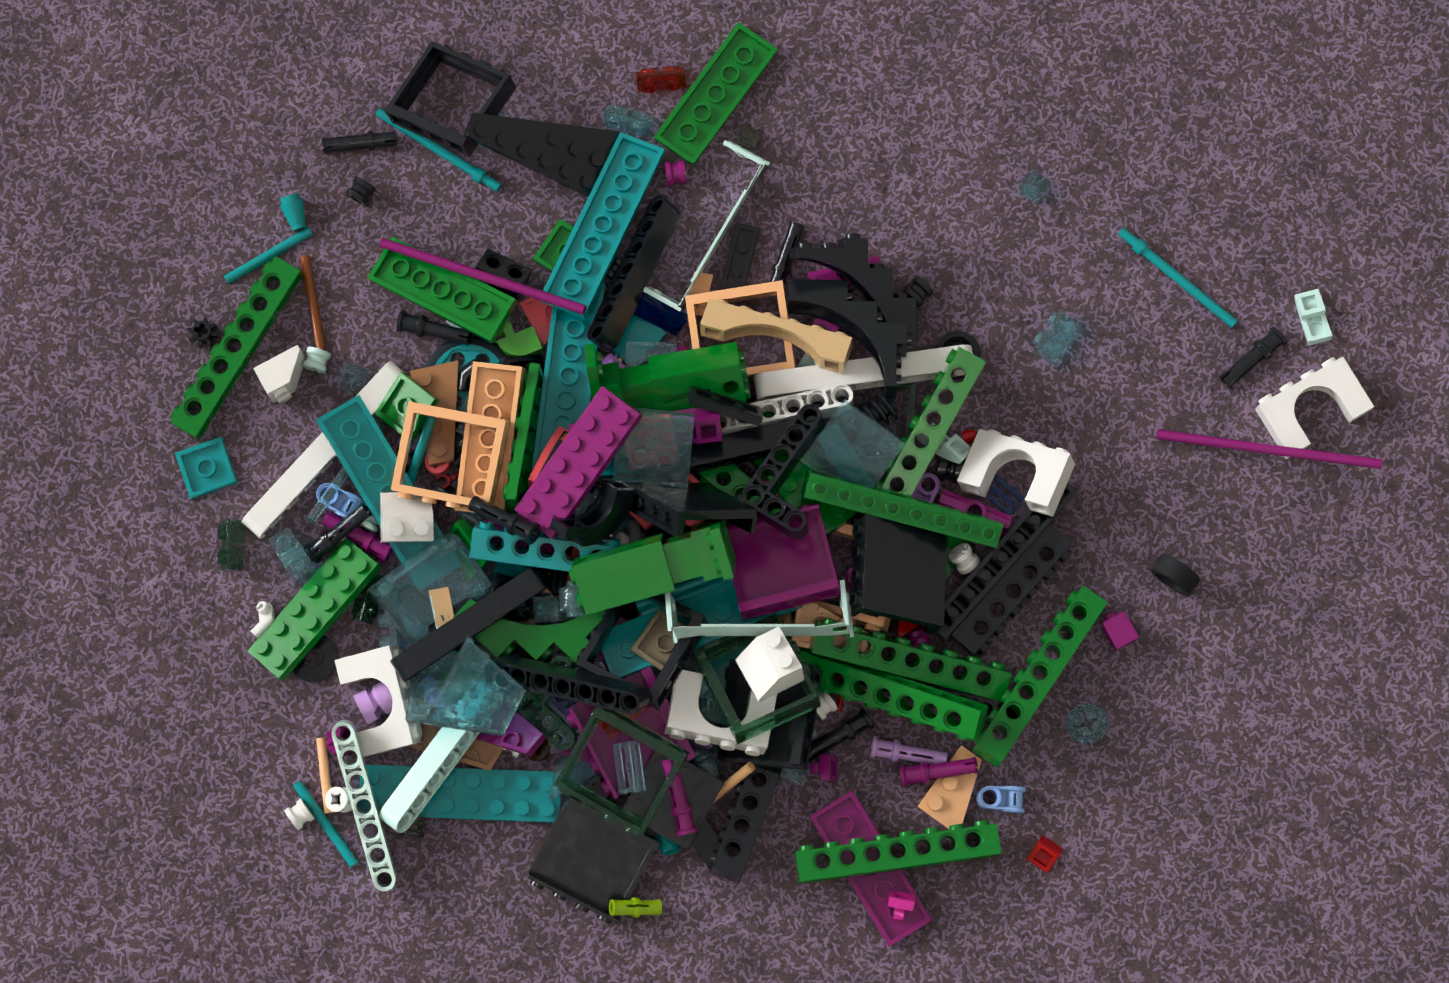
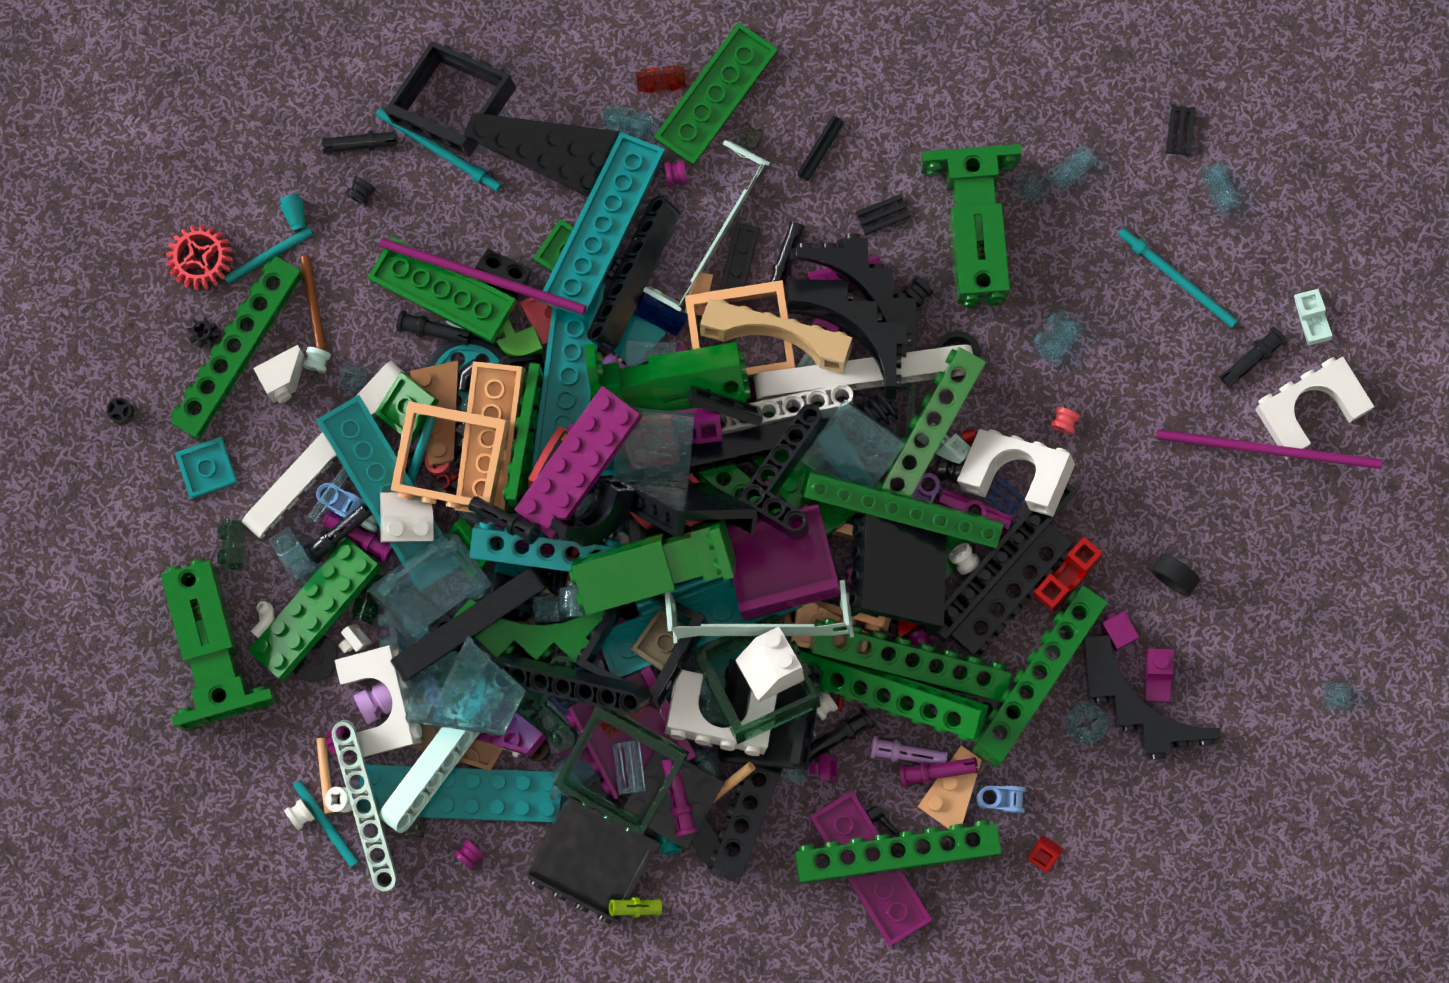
light nougat sticker [428,587,454,629] -> none
dark pink tile [888,889,915,921] -> none
none -> black wheel [106,398,134,425]
none -> green brick [160,559,278,731]
none -> coral gear [166,224,233,291]
none -> white tile [338,624,372,653]
none -> magenta wheel [454,839,485,871]
none -> black axle [798,116,843,181]
none -> black tile [856,194,911,235]
none -> black hand [866,806,898,835]
none -> green brick [920,144,1022,308]
none -> red arch [1034,536,1103,614]
none -> clear light blue hinge [1047,143,1099,194]
none -> coral wheel [1050,407,1080,435]
none -> black arch [1082,636,1221,760]
none -> magenta arch [1144,648,1174,703]
none -> black tile [1165,104,1196,156]
none -> clear light blue hinge [1199,161,1240,215]
none -> clear light blue slope [1323,682,1352,711]

